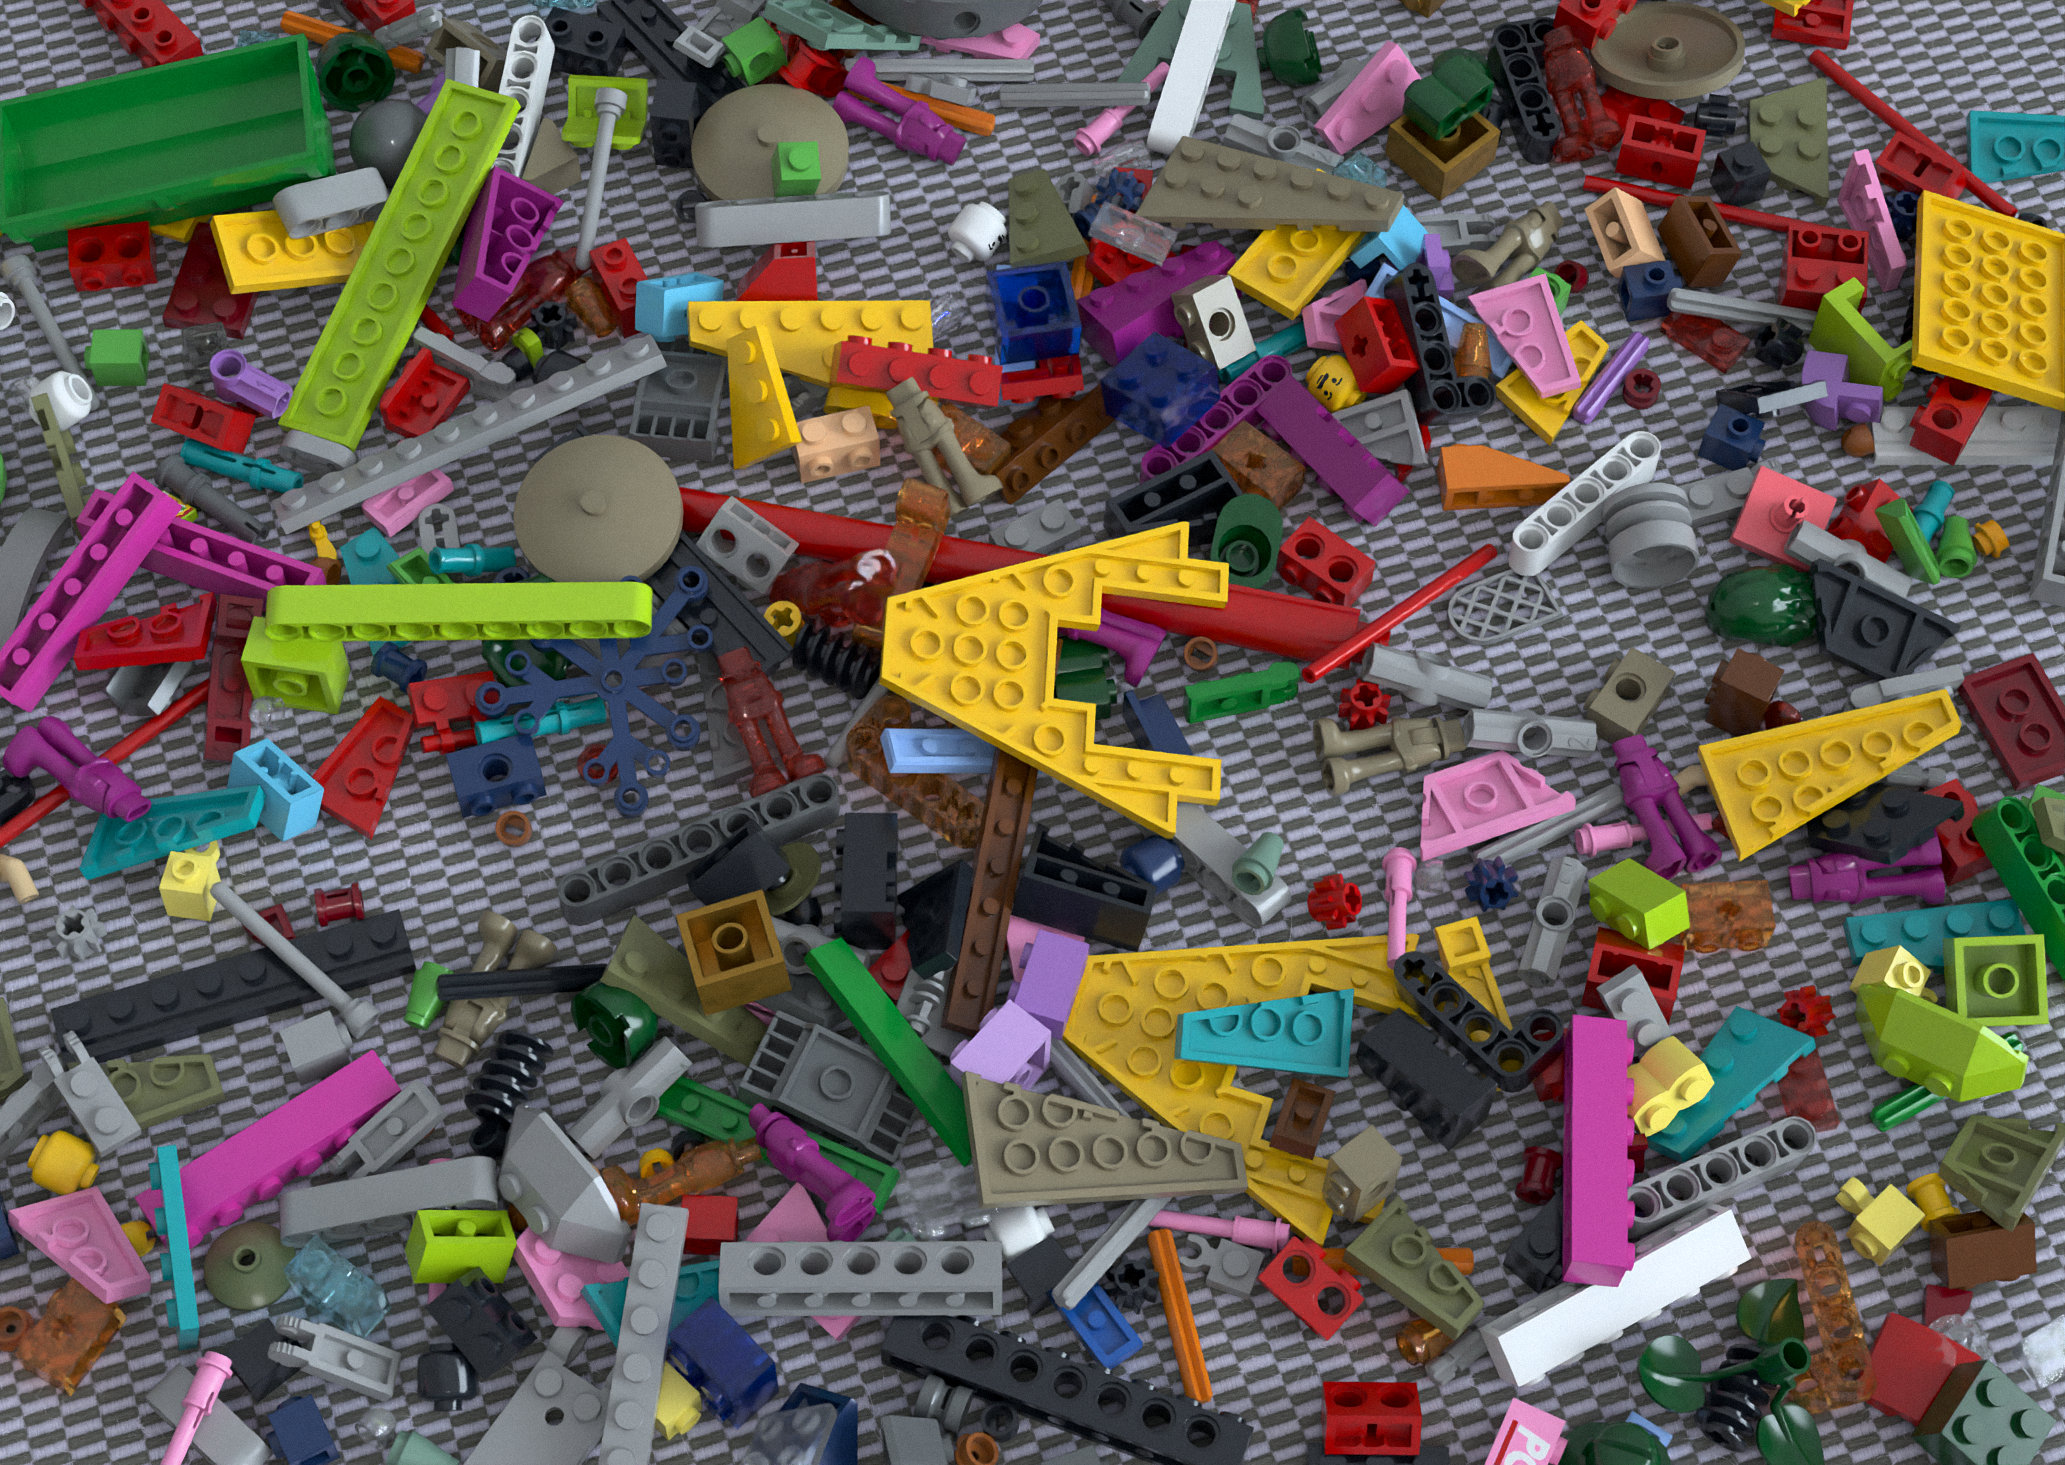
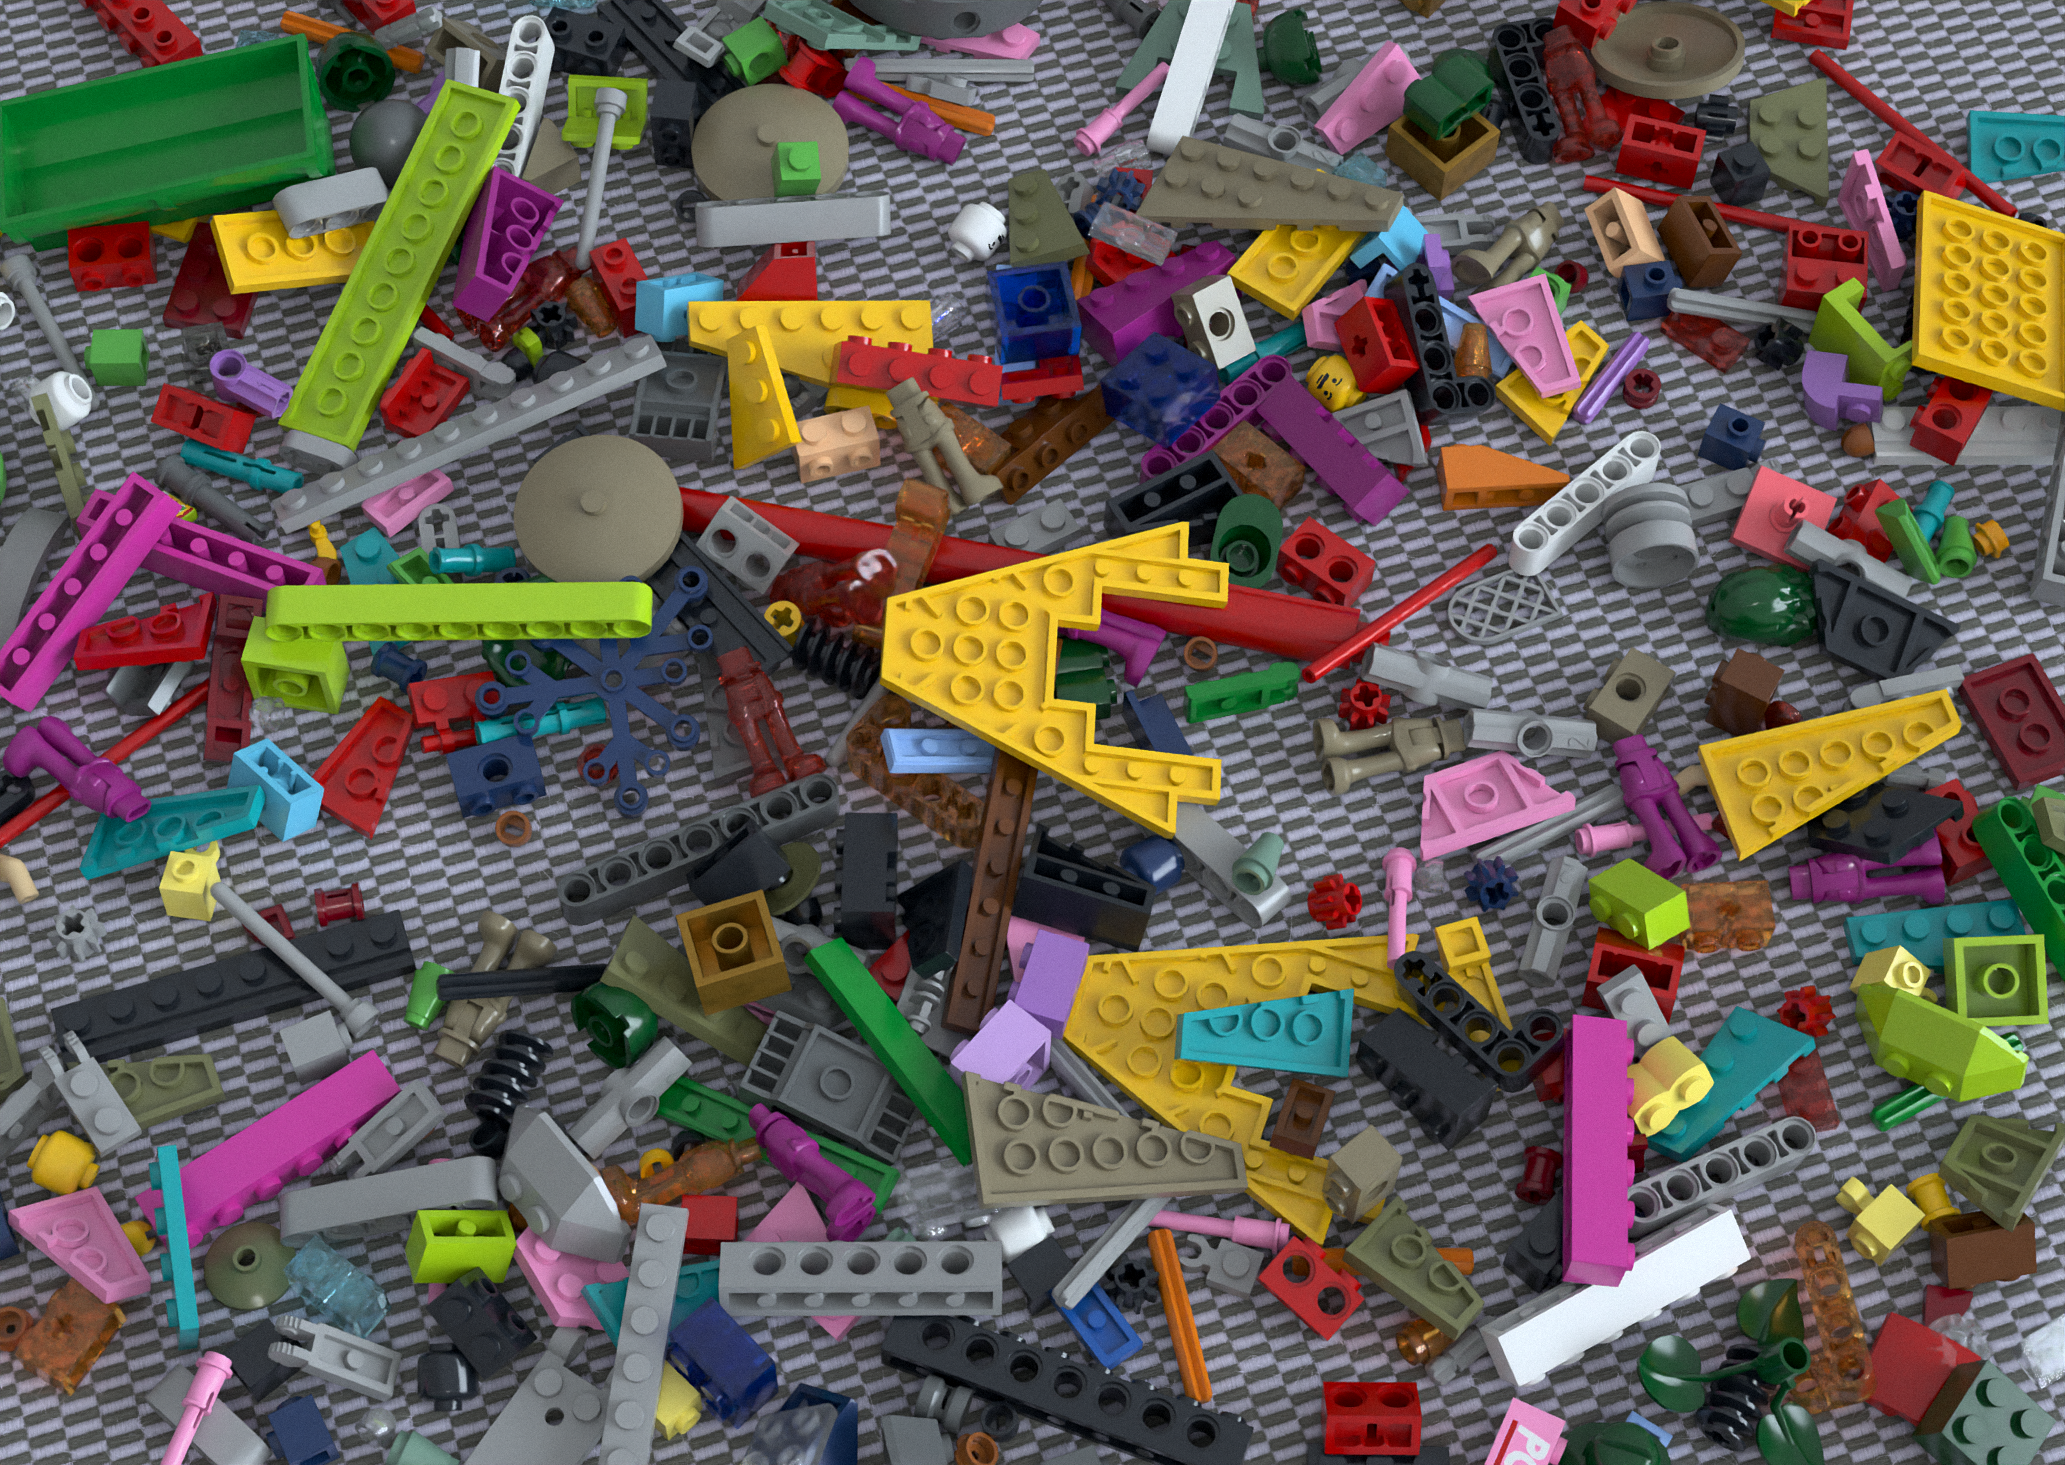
light grey axle [999,82,1151,108] -> none
black wing [1716,380,1828,419] -> none

